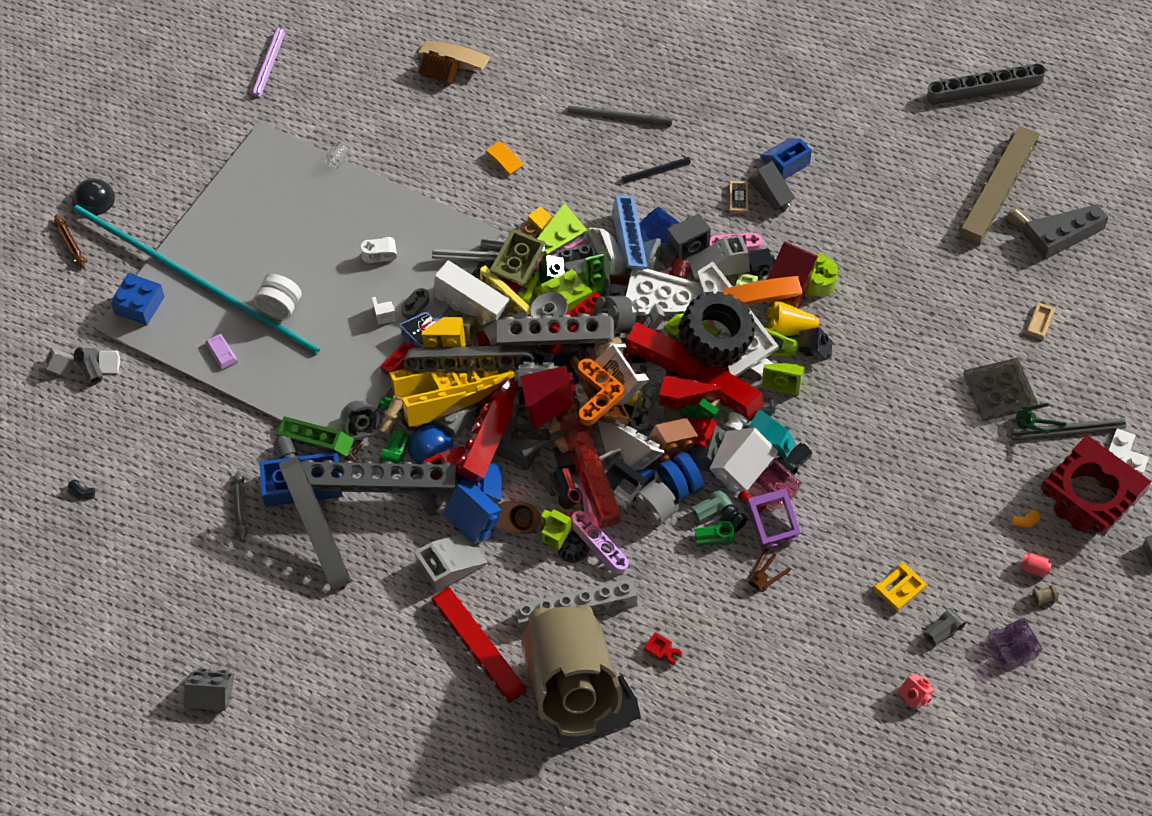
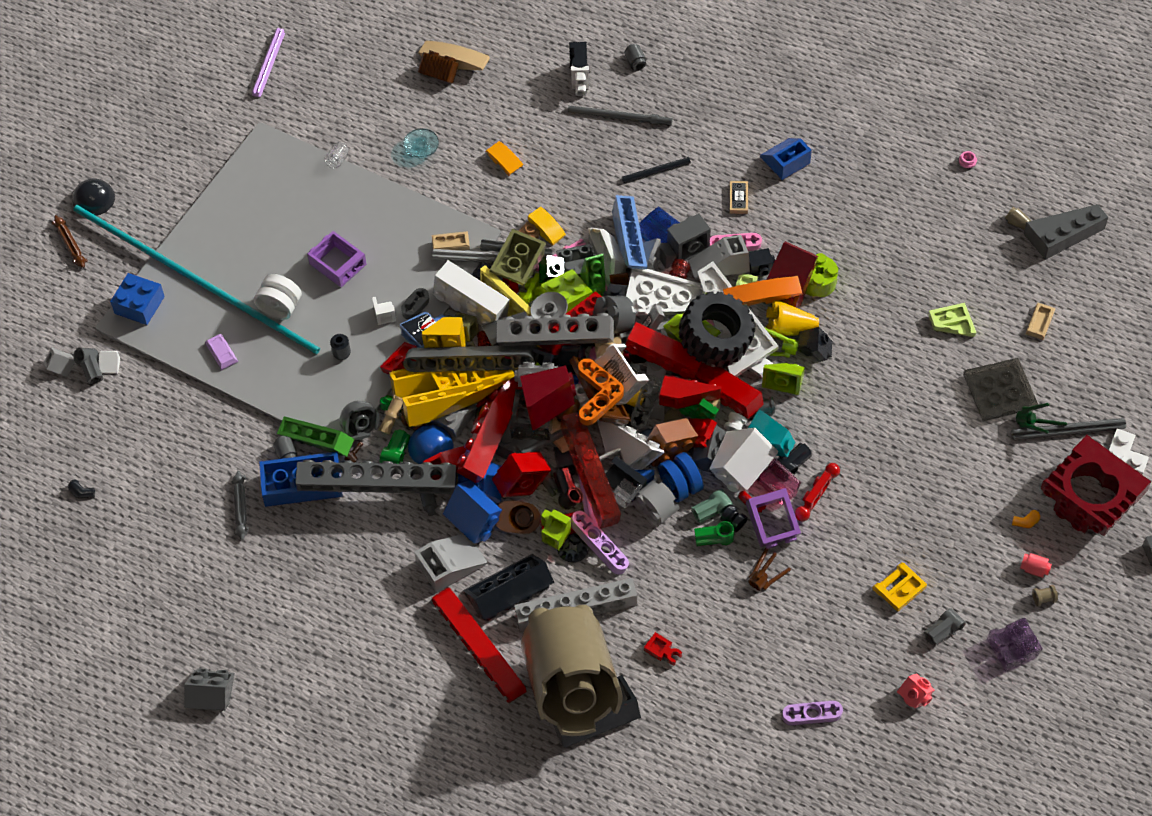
dark grey beam [279,456,351,590] -> none
white piece [361,237,397,264] -> none
lime wing [537,203,587,257] -> none
dark grey slope [748,161,795,211] -> none
dark grey beam [926,63,1046,104] -> none
dark tan brick [959,126,1040,246] -> none
none -> medium lavender window [307,231,367,287]
none -> black brick [330,334,351,360]
none -> clear light blue dish [403,128,439,158]
none -> tan plate [431,231,470,251]
none -> black slope [463,554,554,620]
none -> red brick [492,452,551,497]
none -> hips [569,42,589,96]
none -> dark grey brick [624,44,646,70]
none -> lavender beam [782,701,843,725]
none -> red plate [795,463,840,522]
none -> yellowish green wing [928,303,976,337]
none -> bright pink plate [959,151,977,168]

